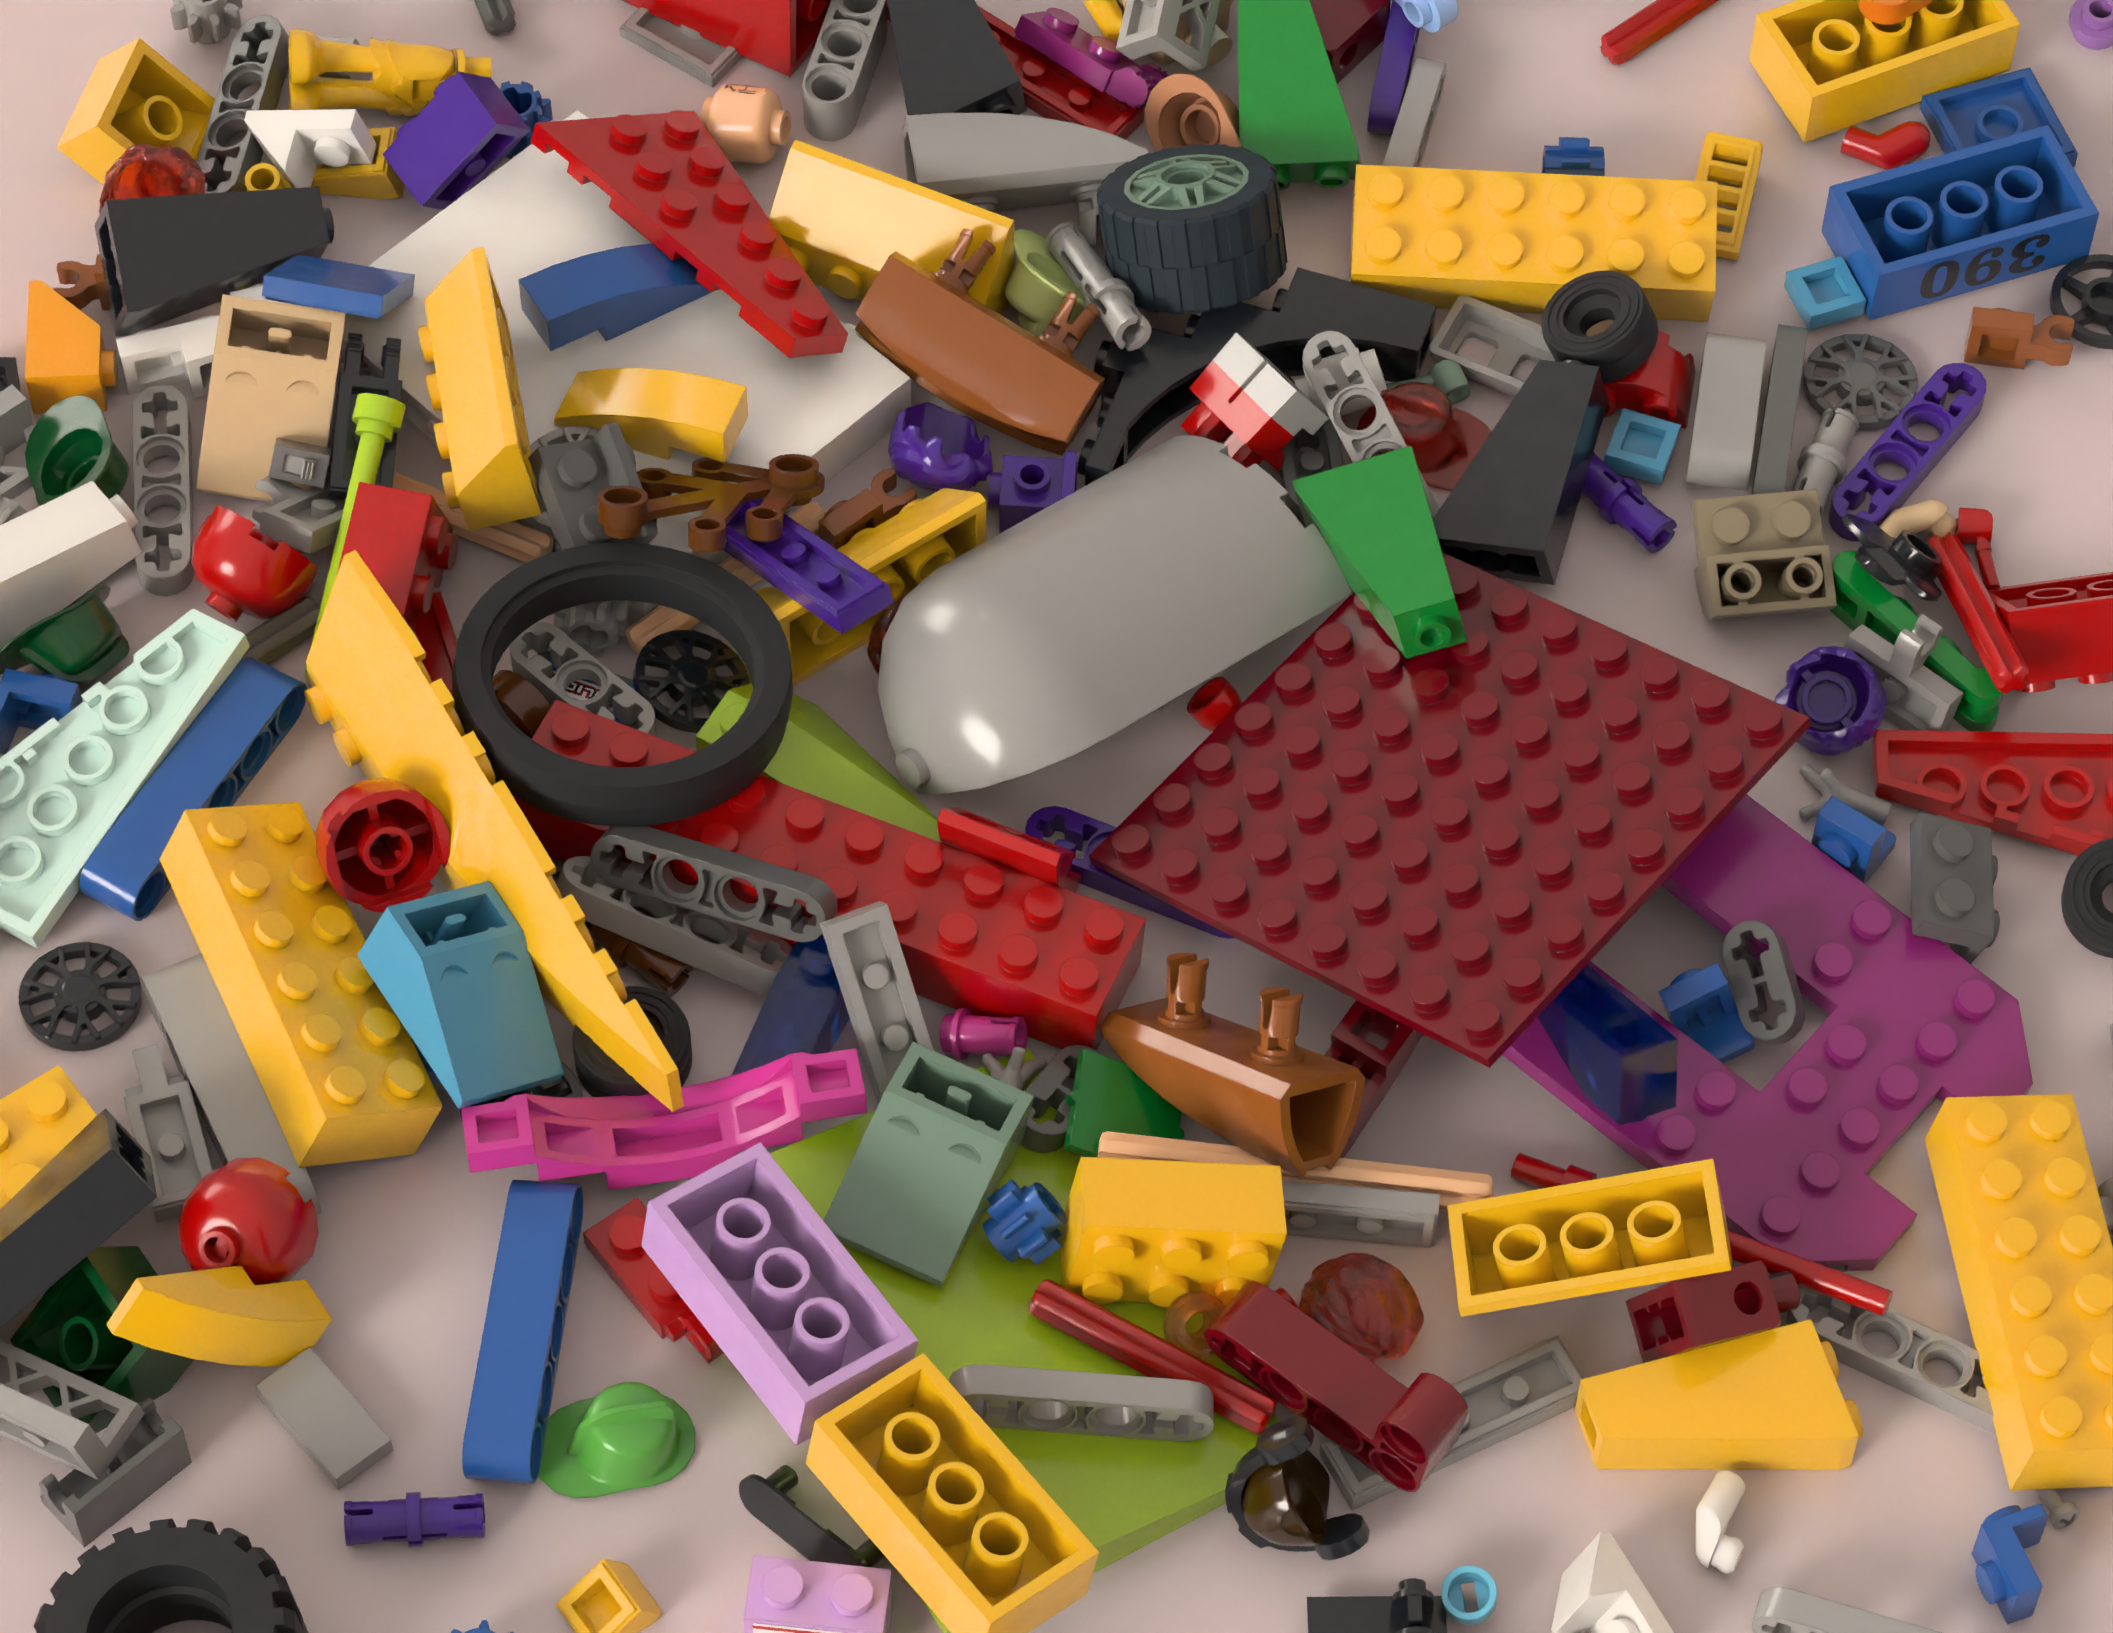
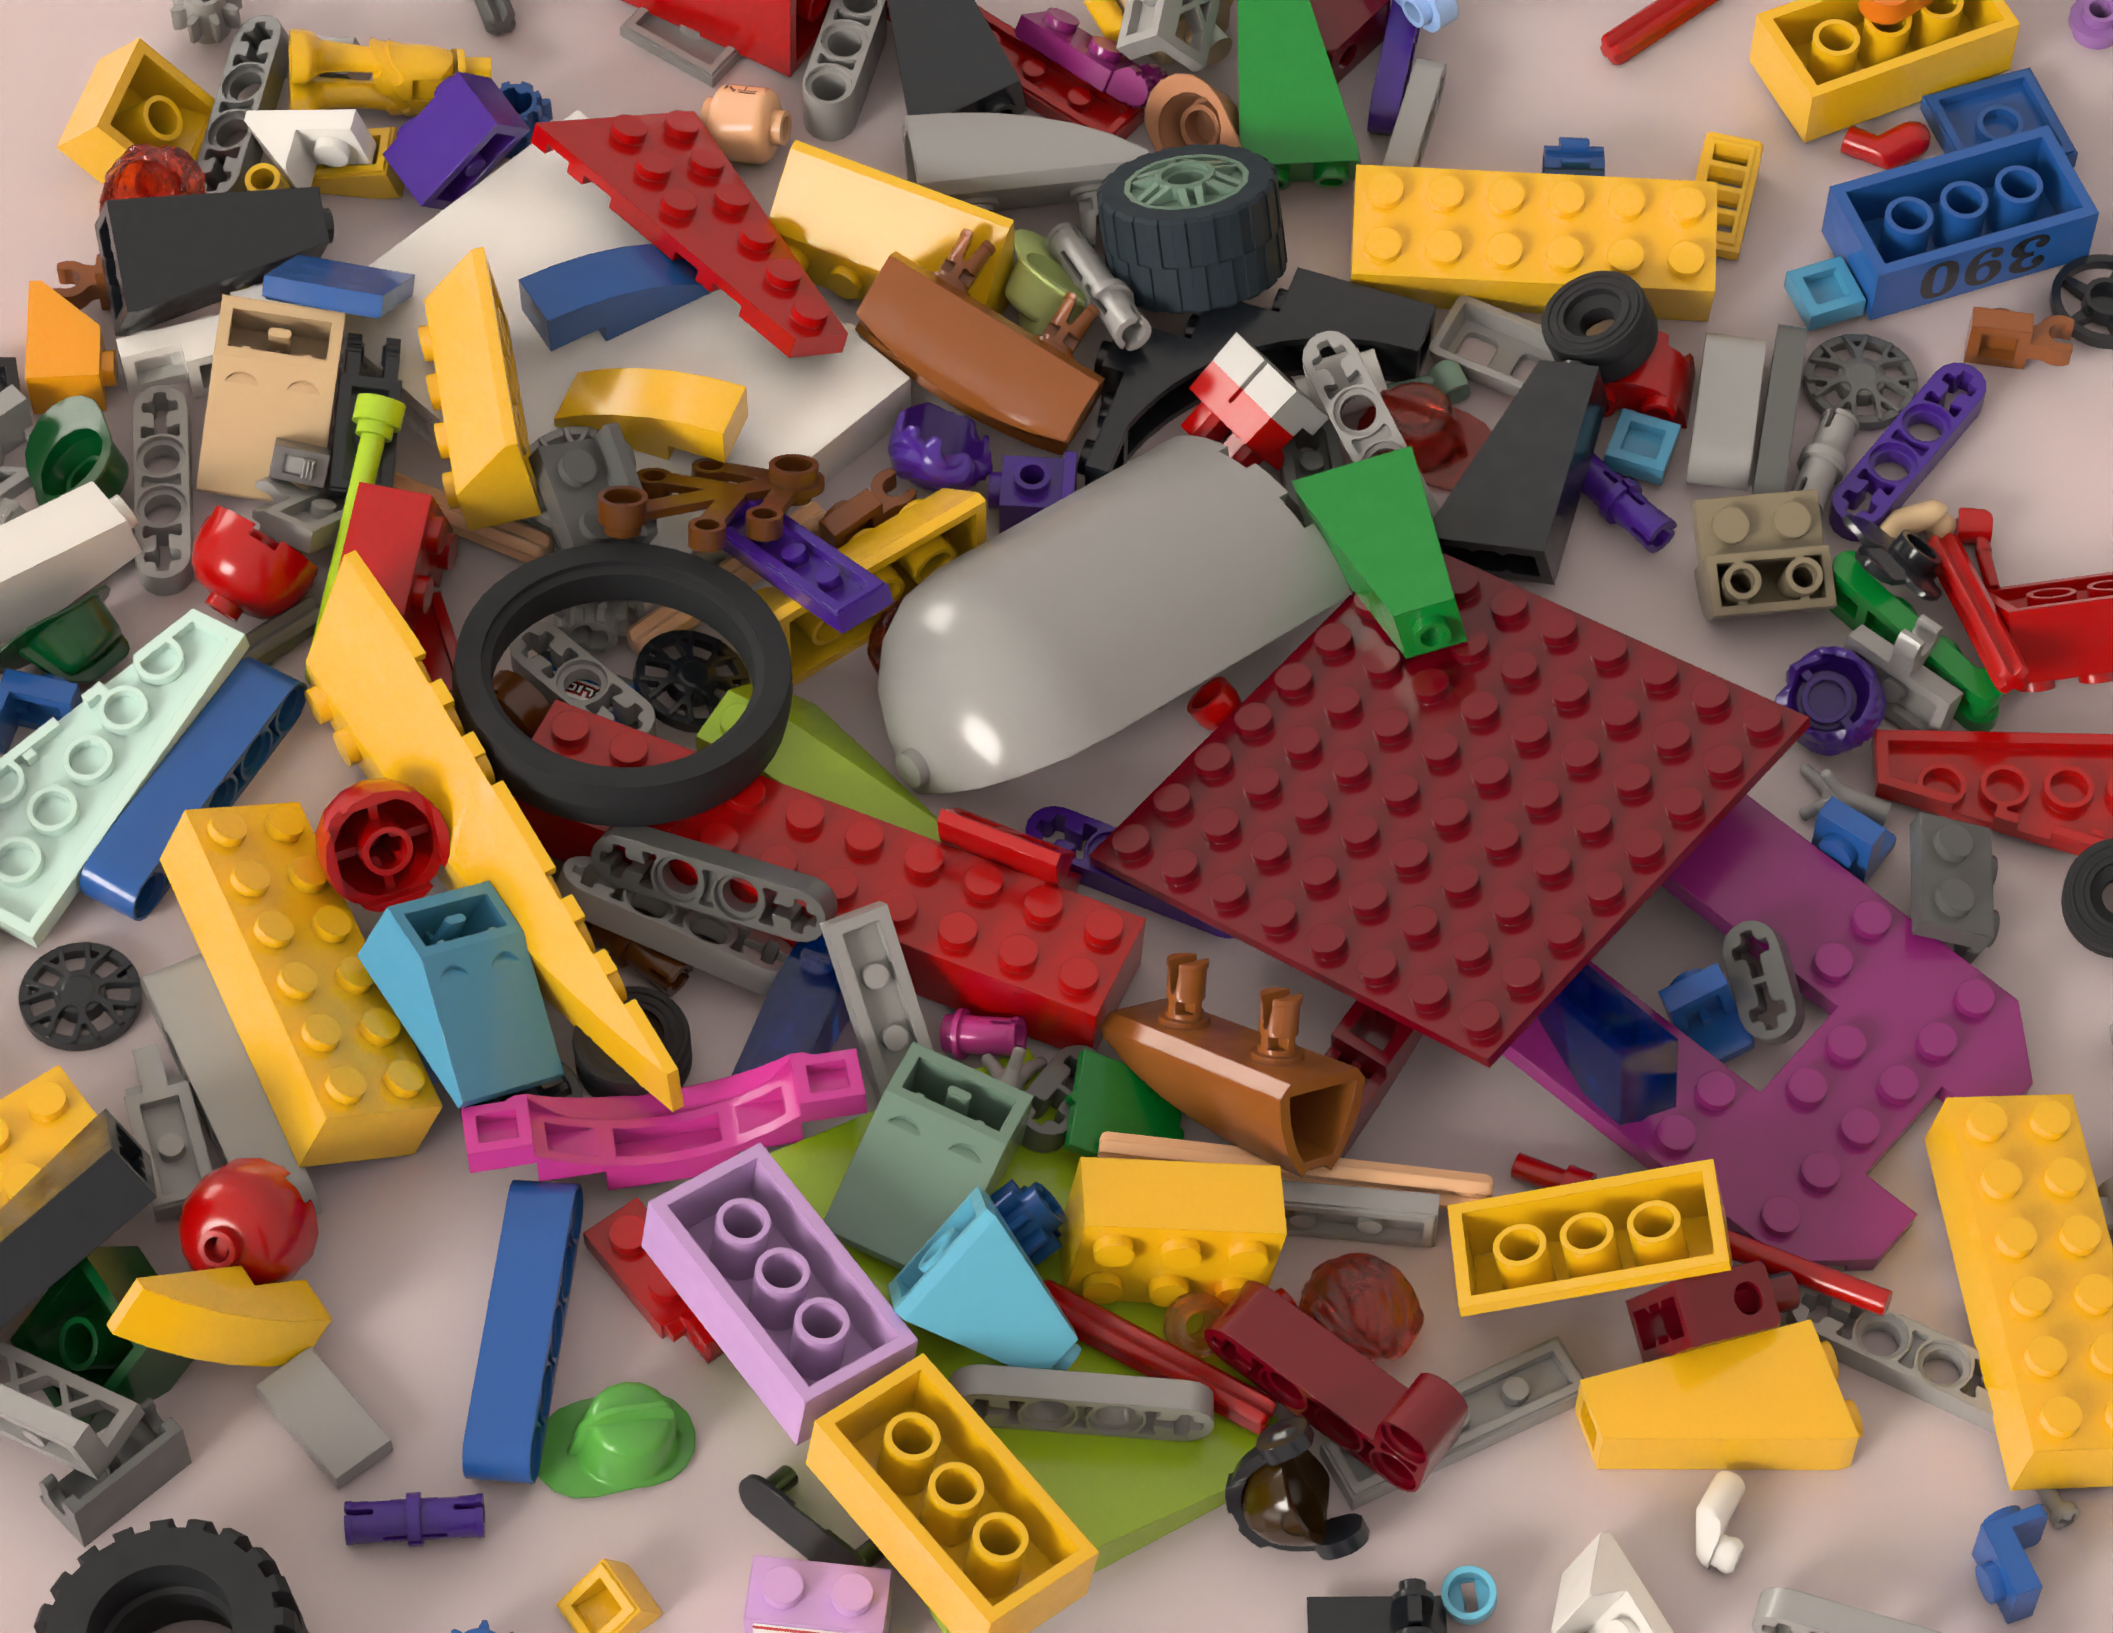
none -> medium azure slope [887,1186,1082,1371]

